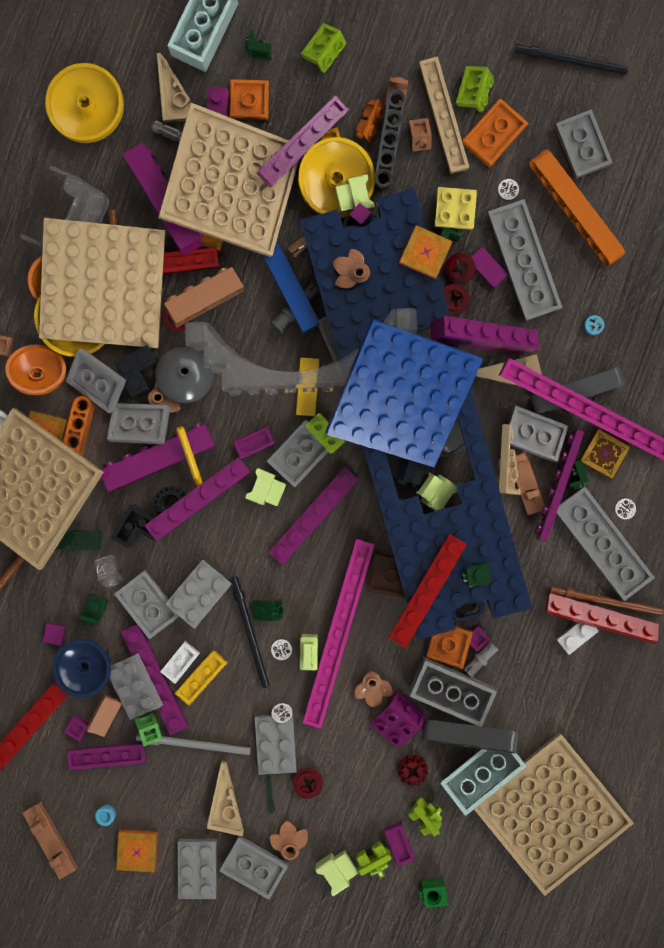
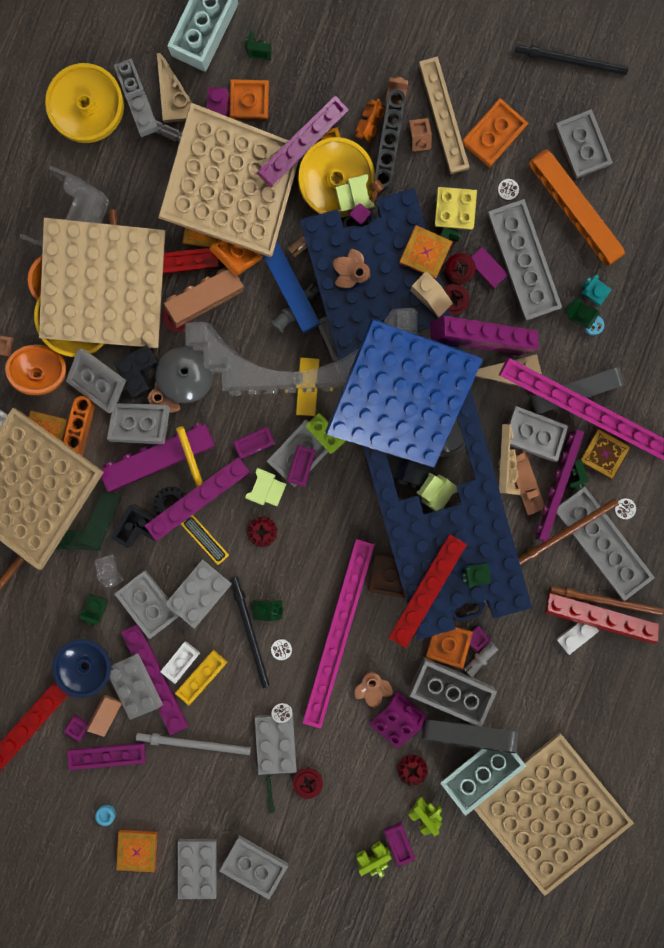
nougat hinge [22,801,78,880] -> none
magenta tile [43,622,67,646] -> none
magenta brick [123,142,204,256] -> none
bright green brick [134,713,162,747] -> none
tan wing [207,761,244,836] -> none
magenta plate [268,467,359,565] -> none
nougat plate [270,821,308,860] -> none
yellowish green piece [300,634,318,670] -> none
lime bracket [301,23,346,73] -> none
yellowish green piece [315,850,358,896] -> none
green brick [418,878,448,908] -> none
lime bracket [456,66,494,113] -> none
none -> clear green tile [80,489,122,550]
none -> light grey slope [114,58,159,137]
none -> sticker [181,515,229,565]
none -> orange tile [210,240,263,277]
none -> dark red gear [247,517,277,547]
none -> magenta tile [286,445,316,487]
none -> dark orange hand [369,179,384,203]
none -> tan slope [410,271,453,318]
none -> dark orange bar [518,498,619,565]
none -> dark green bracket [566,297,600,329]
none -> teal bracket [581,274,612,306]

